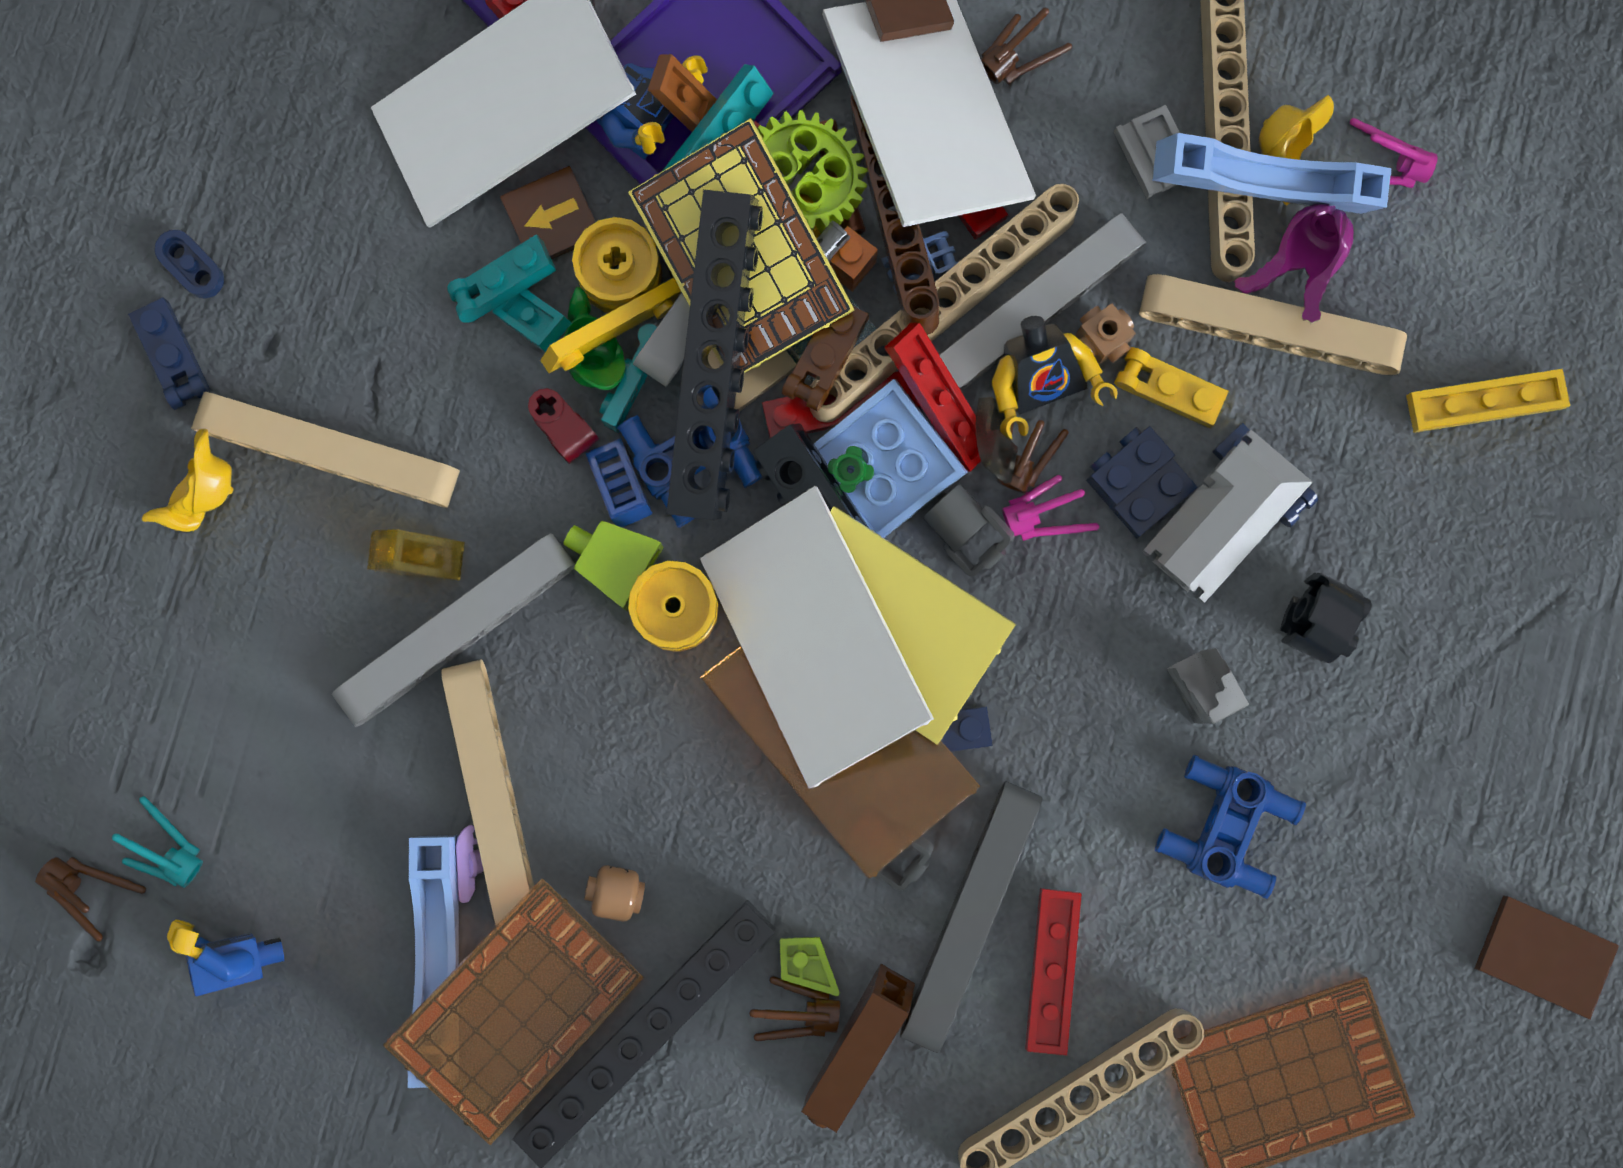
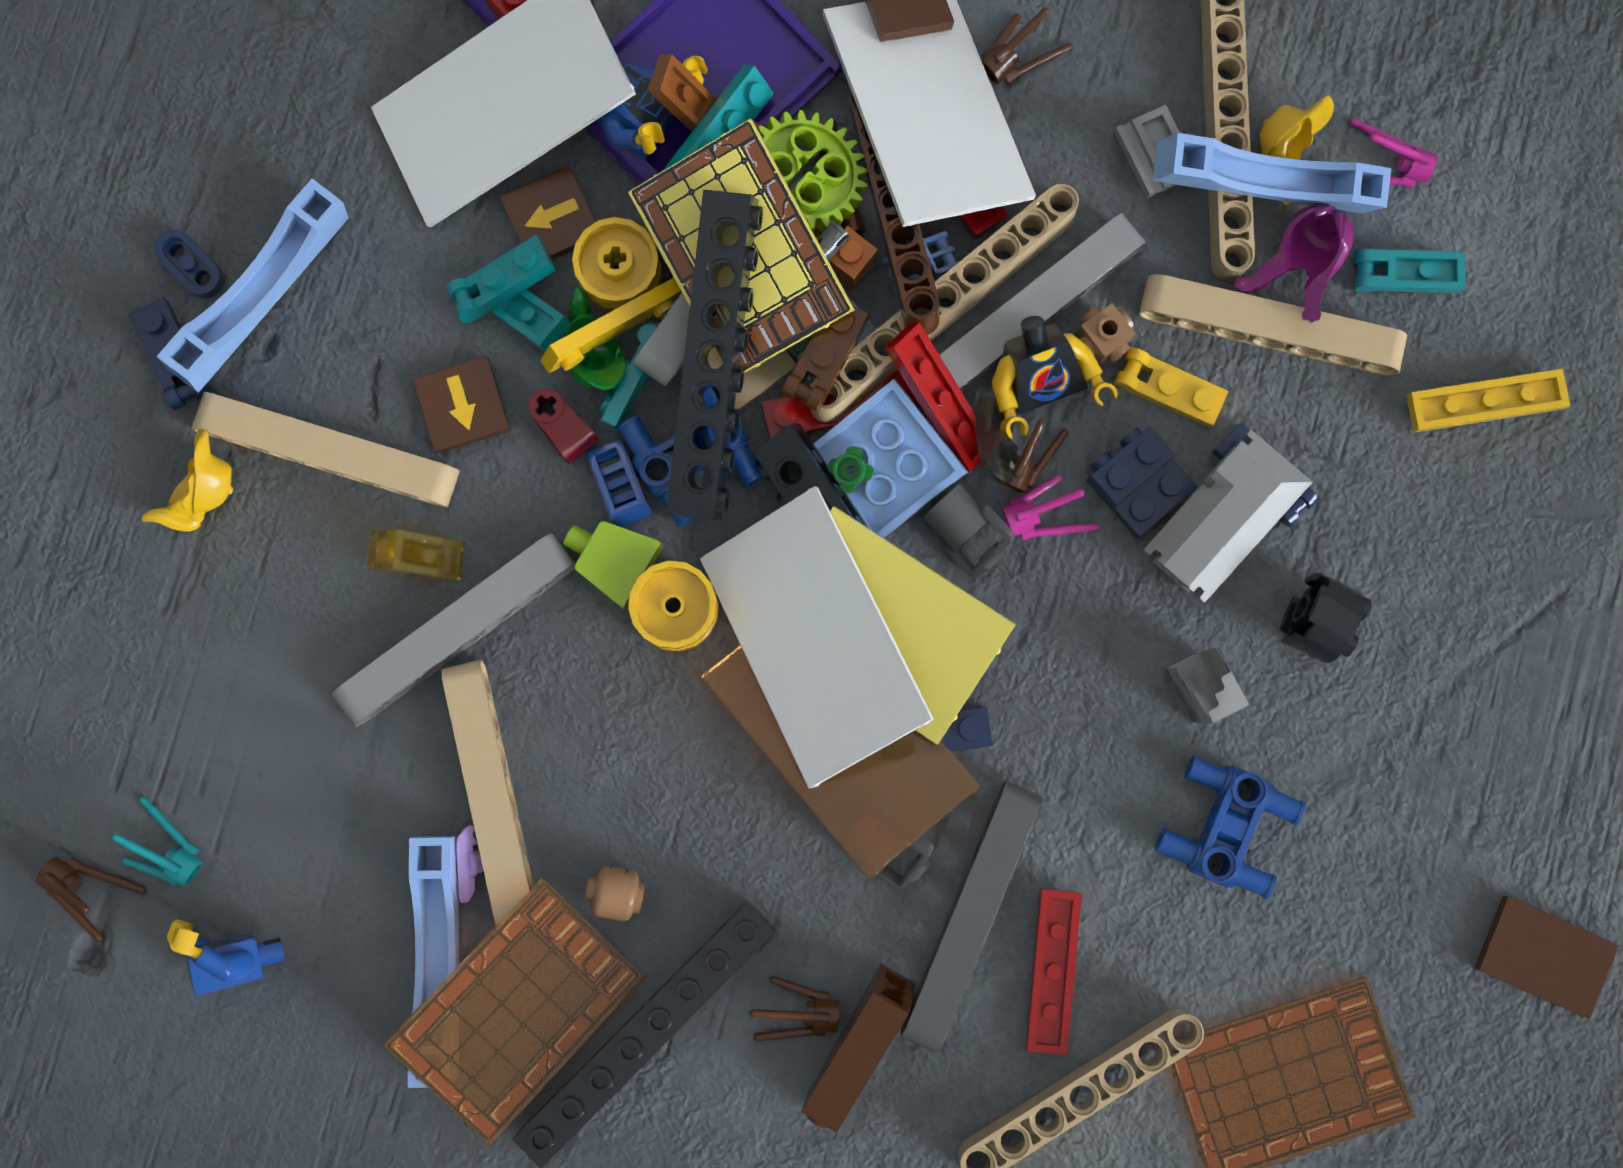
lime piece [780,937,840,996] -> none
none -> light blue arch [156,179,349,393]
none -> reddish brown tile [413,356,511,454]
none -> teal plate [1354,249,1465,293]

